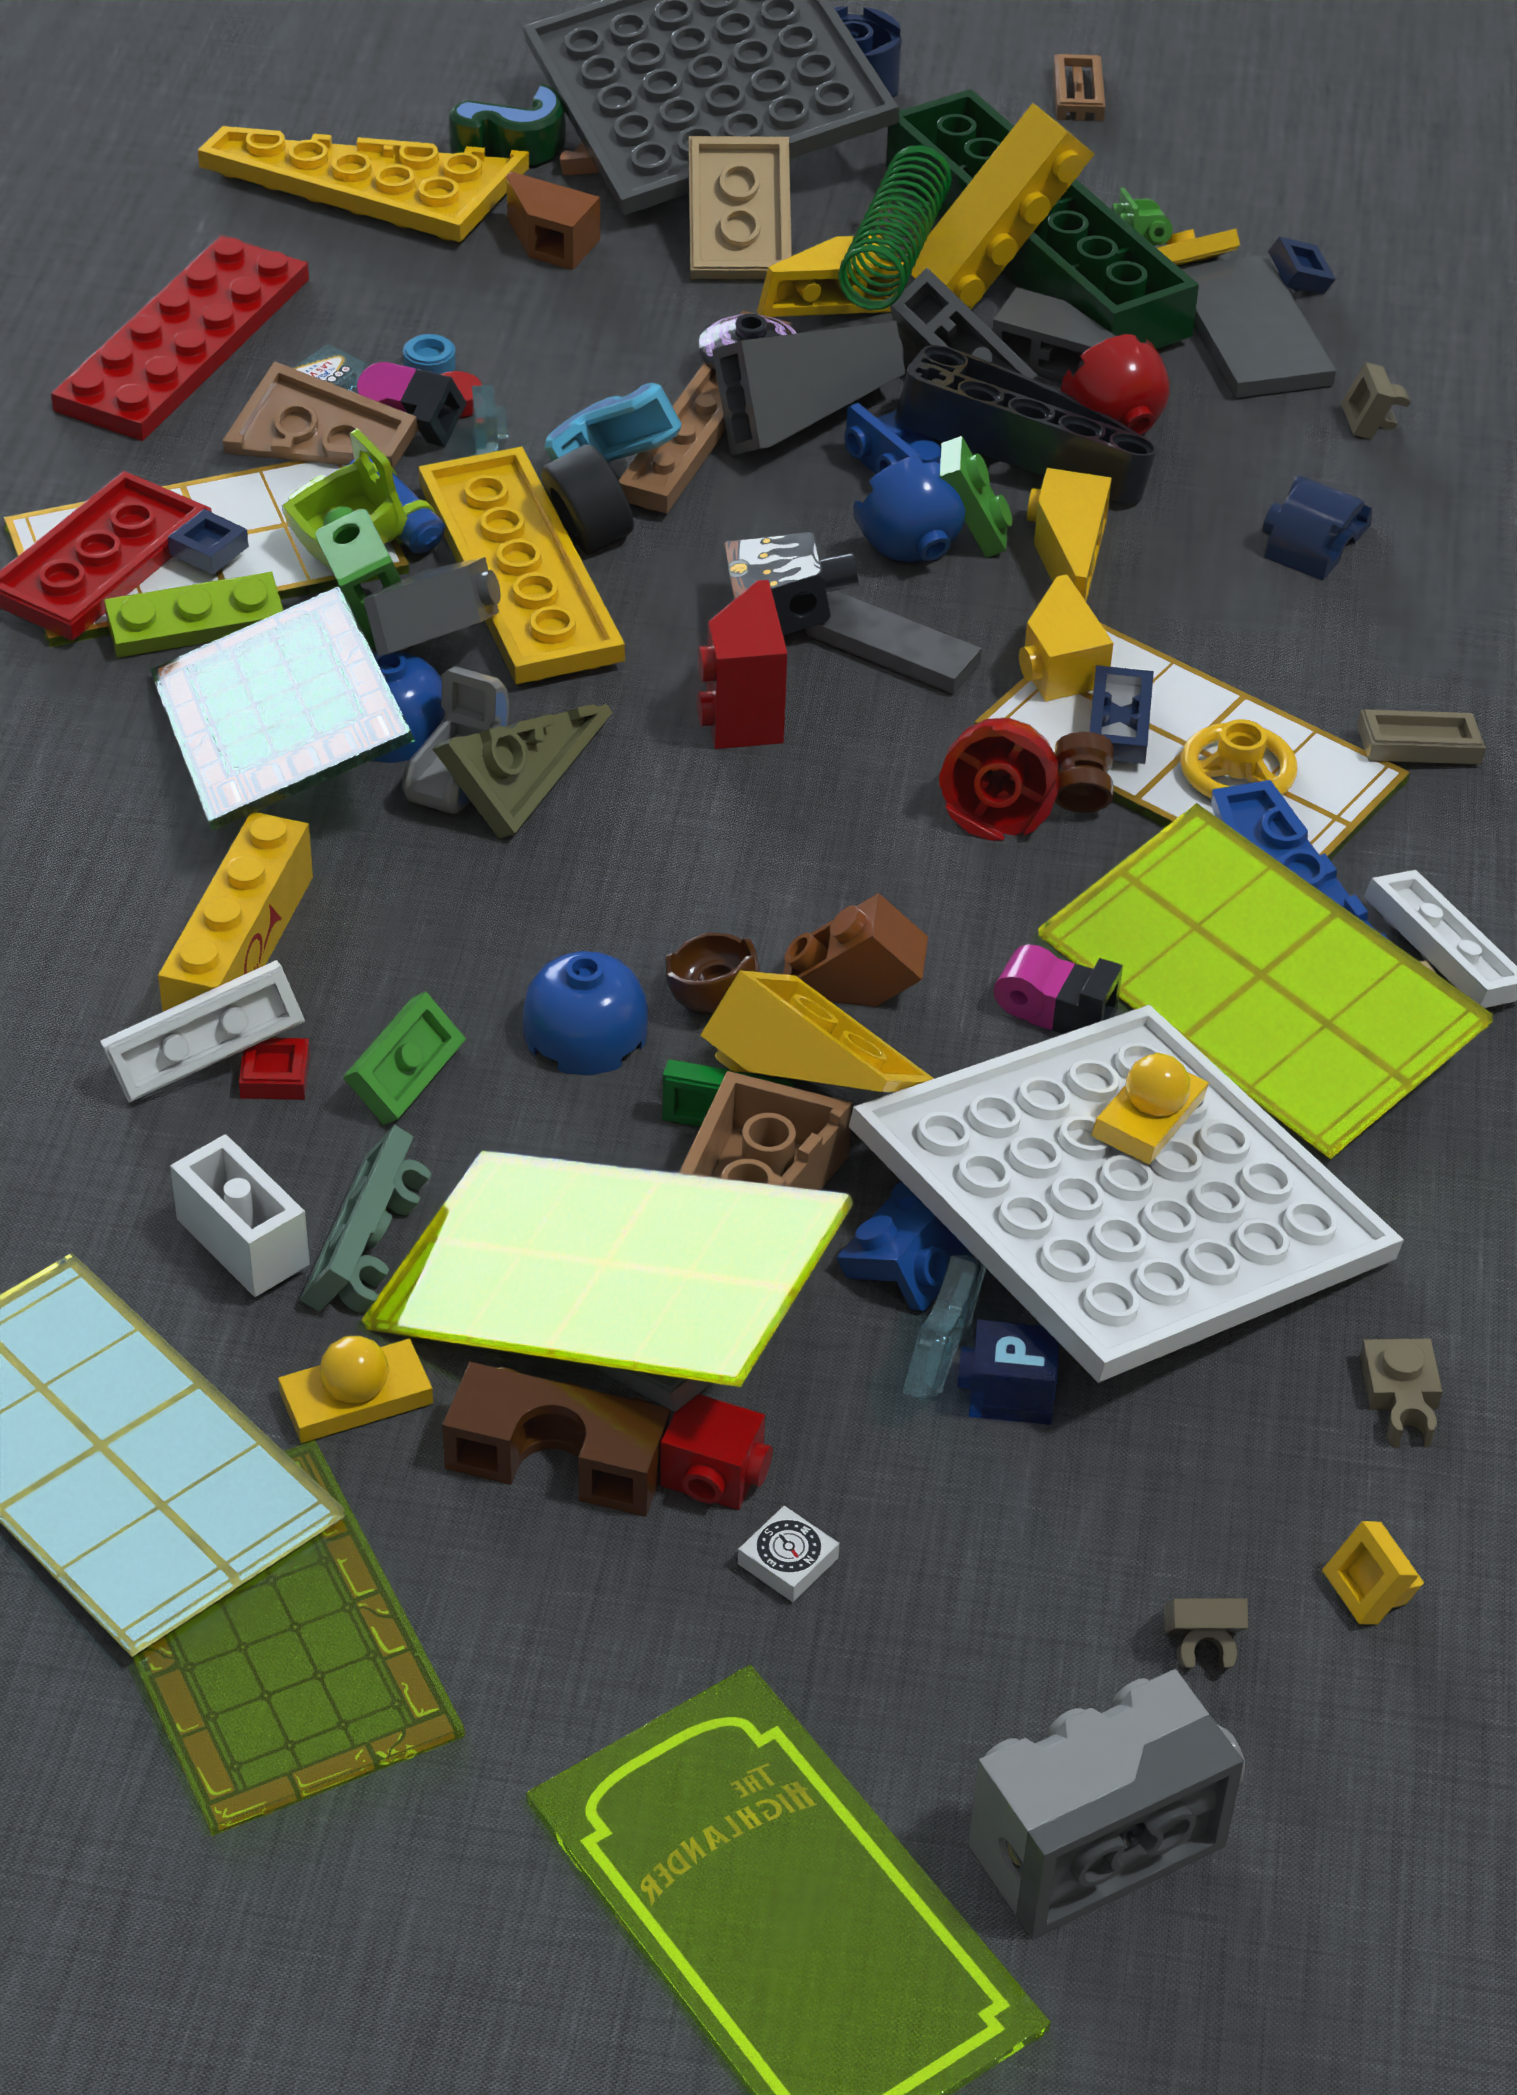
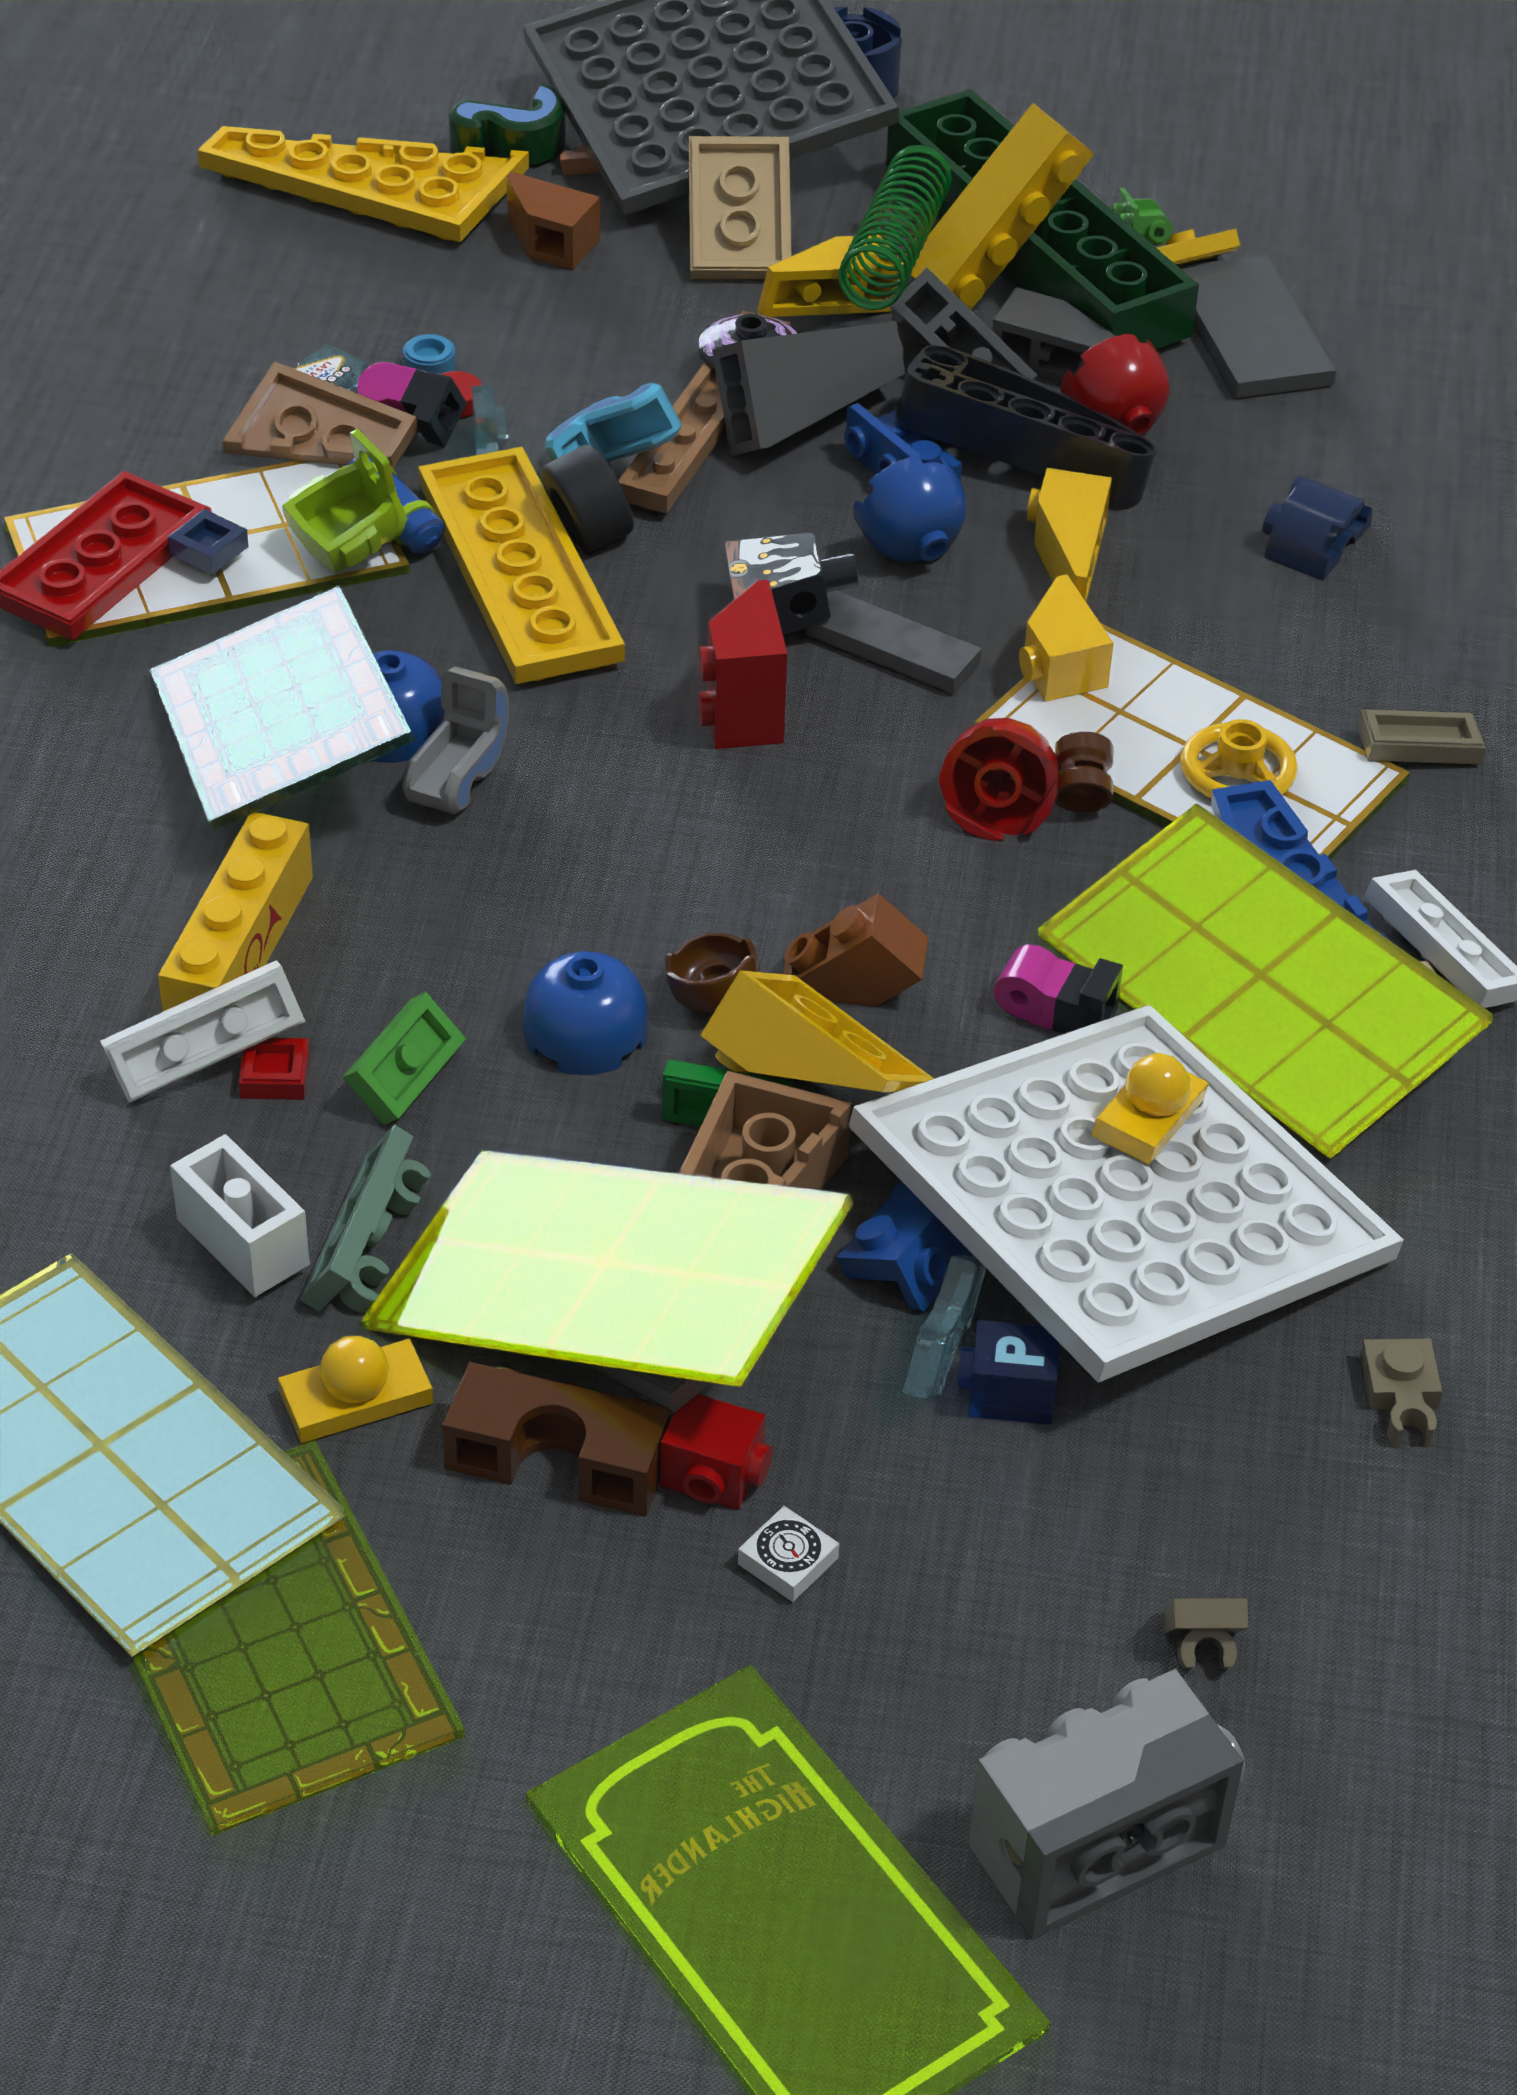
red plate [51,235,309,441] -> none
lime plate [104,571,285,658] -> none
bright green torso [315,507,401,649] -> none
dark grey slope [363,557,501,656] -> none
olive wing [432,703,613,839] -> none
bright green plate [940,436,1012,558] -> none
medium nougat tile [1053,54,1105,121] -> none
dark blue piece [1089,665,1154,764] -> none
dark blue plate [1268,237,1336,294] -> none
yellow tile [1322,1521,1424,1625] -> none
dark tan tile [1341,362,1411,440] -> none

